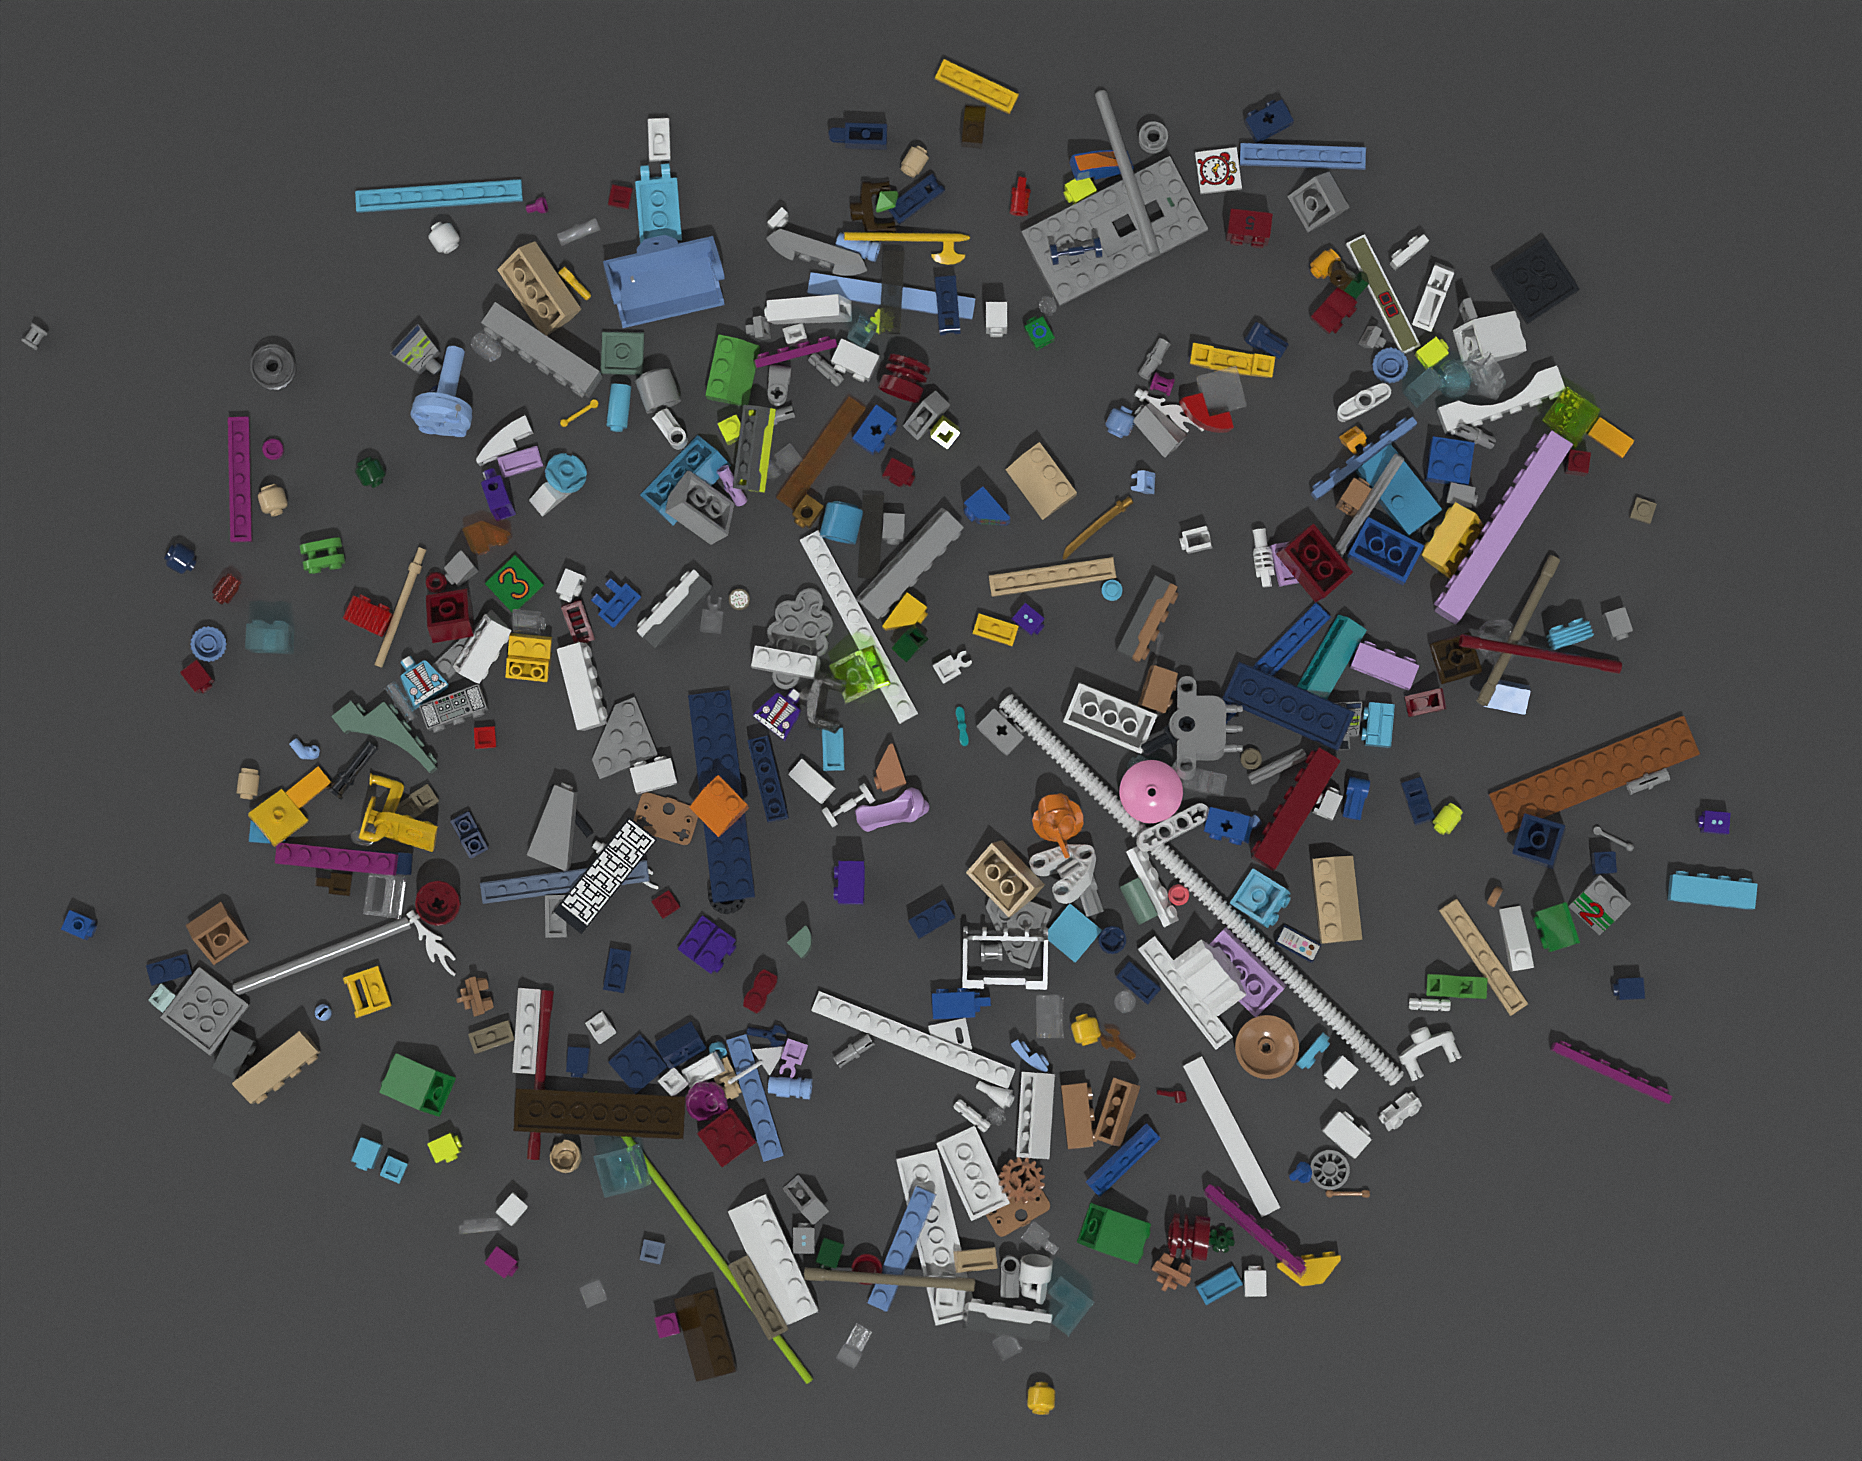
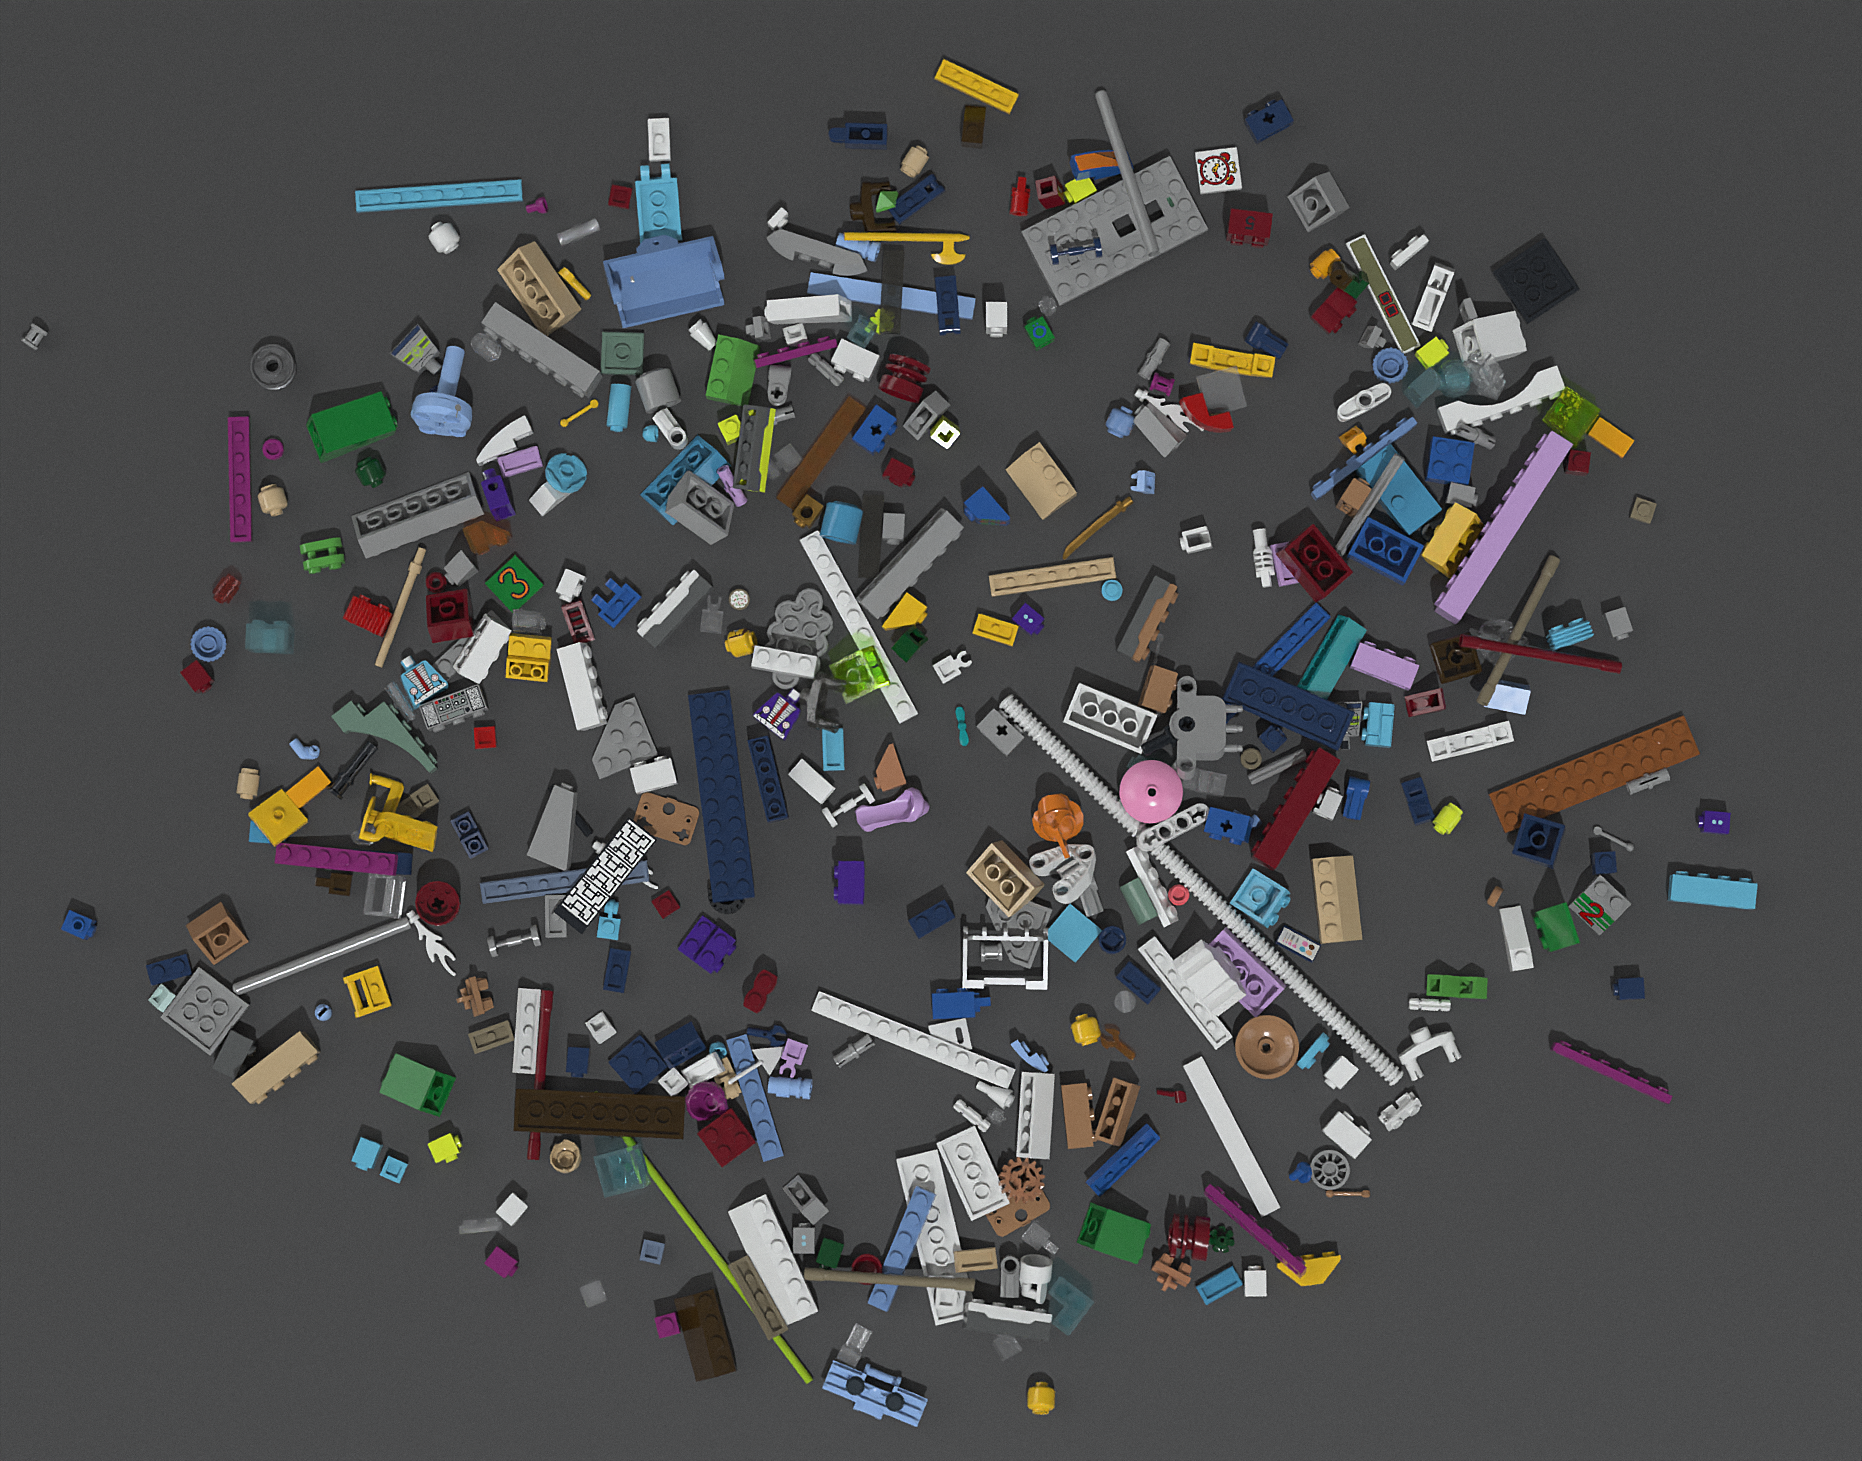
dark blue head [164,543,197,574] -> none
orange slope [689,775,749,838] -> none
sand green brick [787,925,813,959] -> none
clear hinge [1036,995,1063,1038] -> none
light grey wheel [1138,121,1168,154] -> none
medium blue plate [1240,143,1366,170] -> none
tan tile [1439,899,1528,1016] -> none
none -> green slope [306,391,398,463]
none -> light grey slope [351,472,484,558]
none -> light grey wheel [487,925,542,957]
none -> medium azure plate [597,899,621,940]
none -> medium azure hinge [642,425,659,442]
none -> white cone [689,319,717,351]
none -> yellow head [725,628,757,657]
none -> light blue piece [822,1360,928,1427]
none -> dark red brick [1035,176,1065,209]
none -> dark blue brick [1258,725,1287,754]
none -> white slope [1427,721,1514,762]

